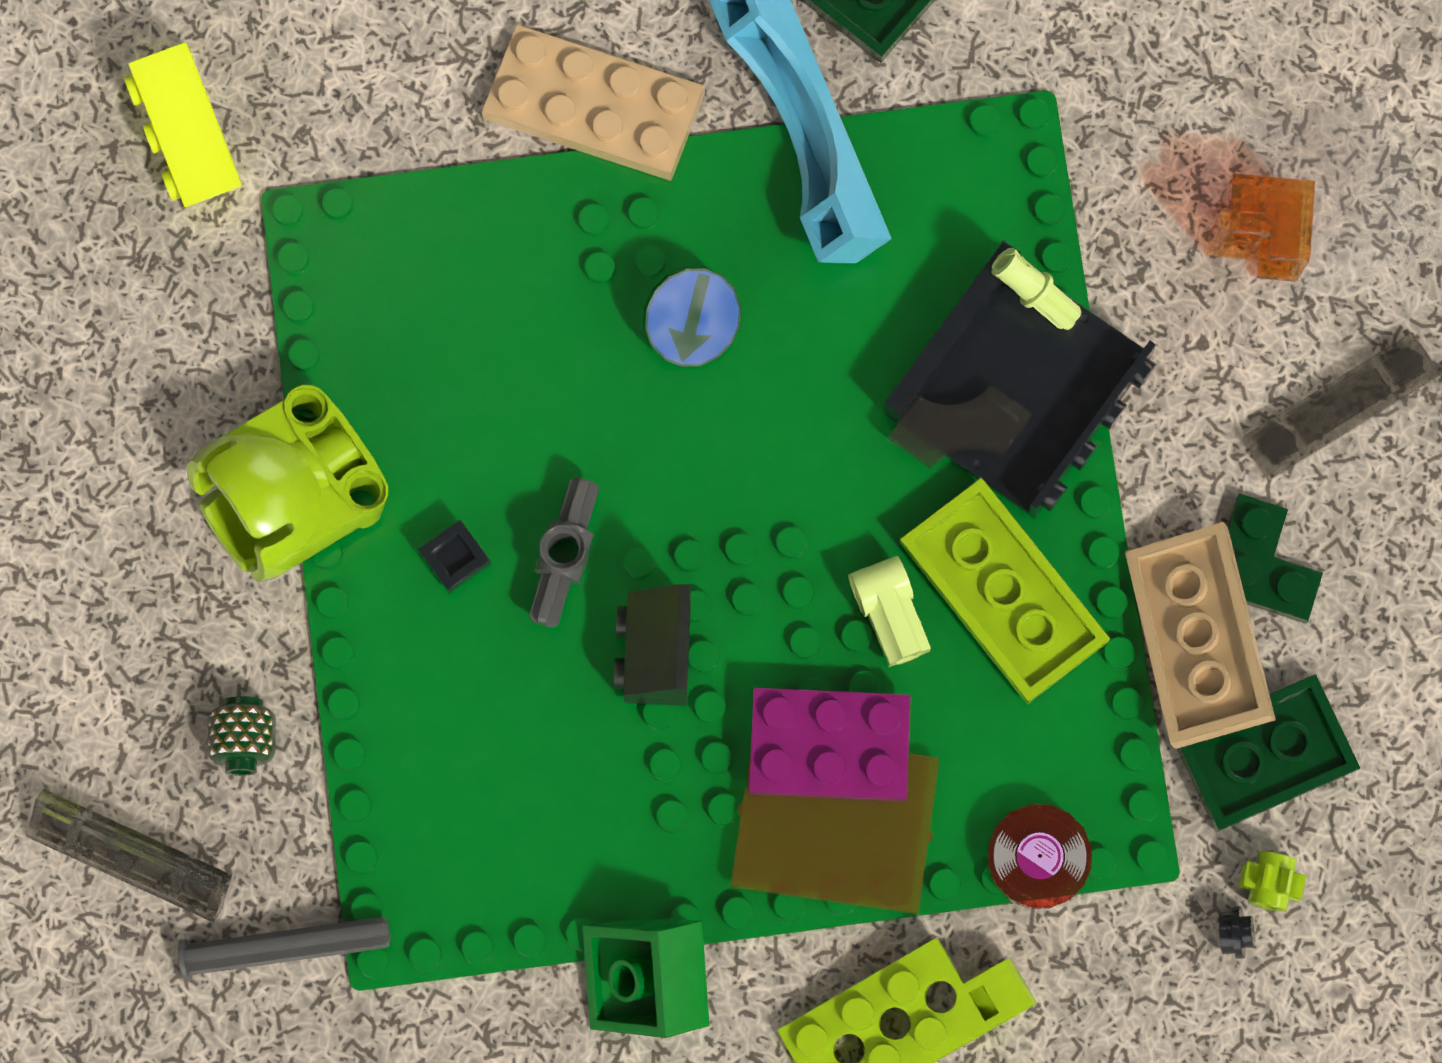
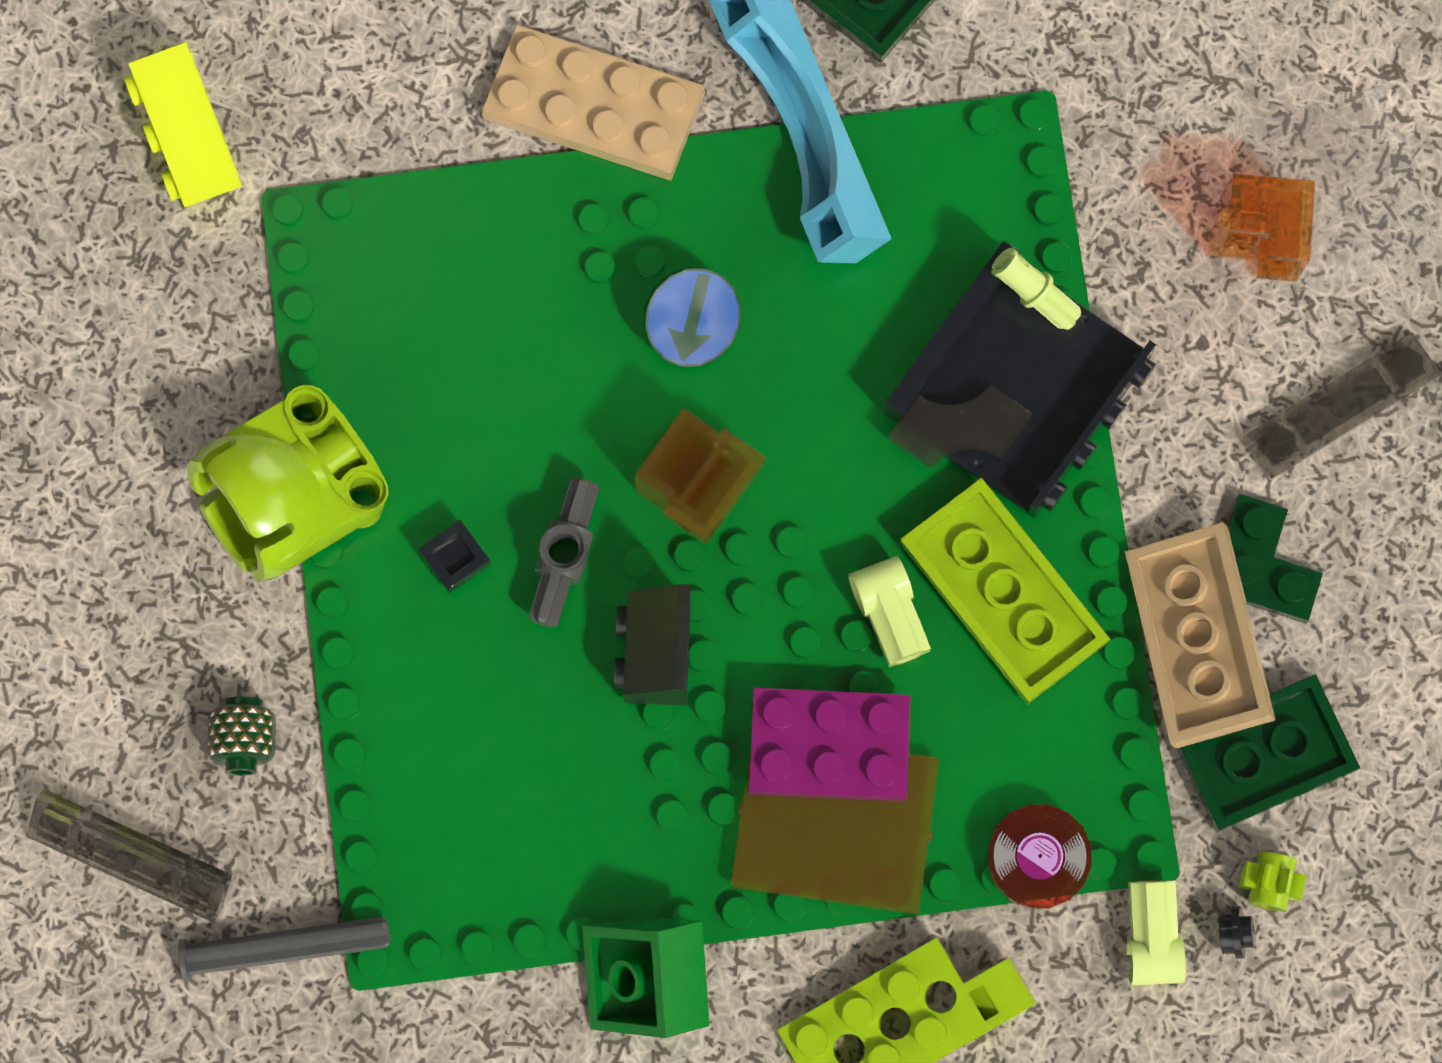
none -> clear orange plate [635,408,766,544]
none -> yellowish green piece [1126,880,1186,986]

